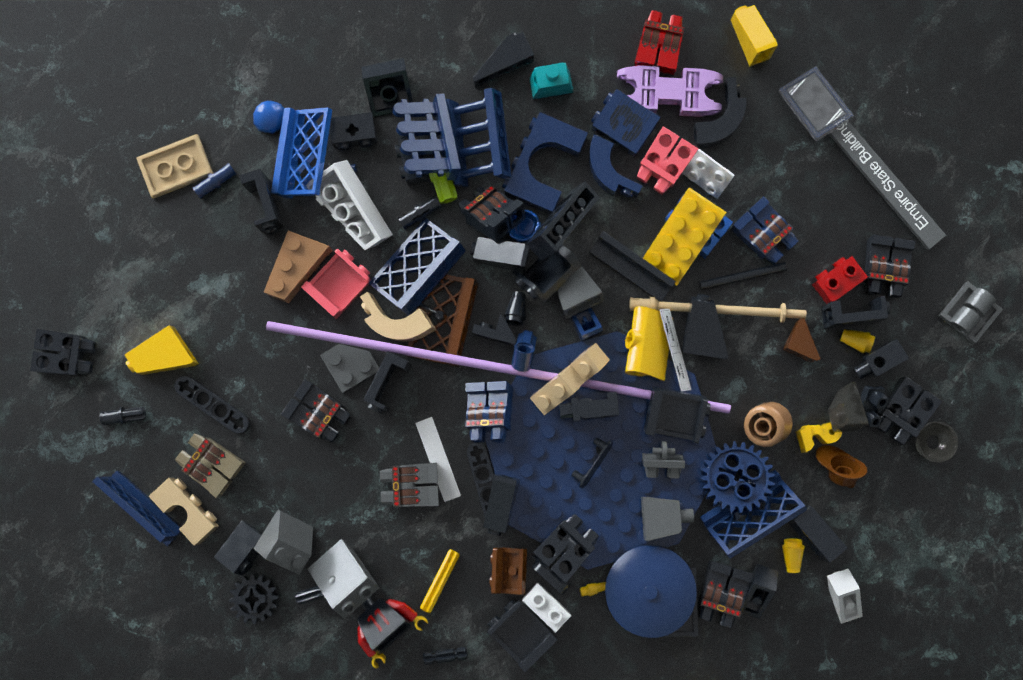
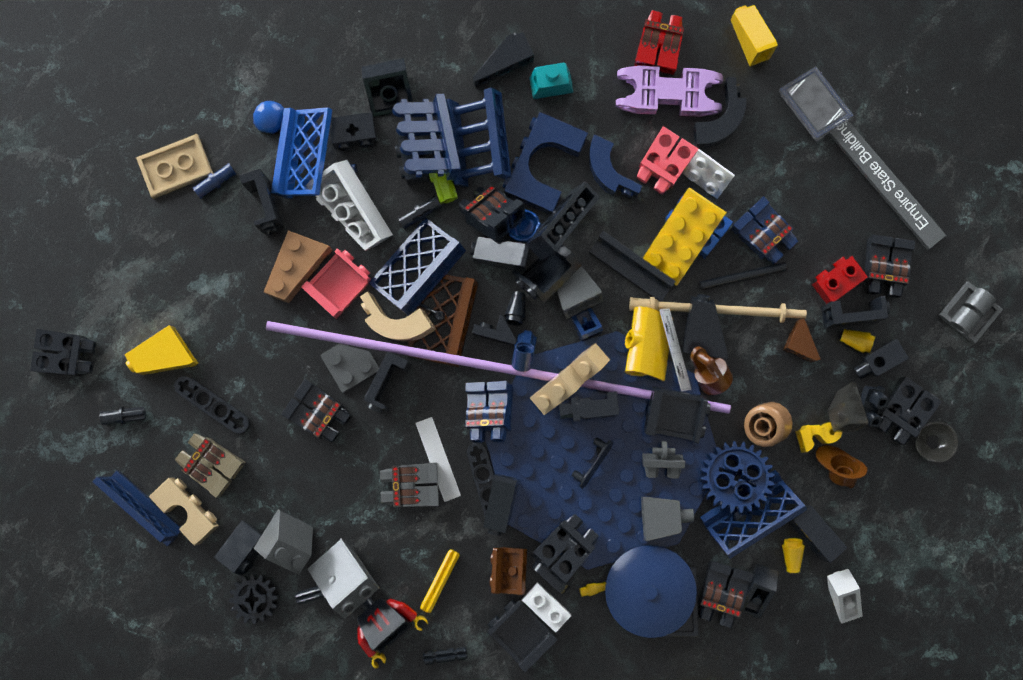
dark blue panel [591,89,660,157] -> none
none -> reddish brown piece [690,346,733,395]

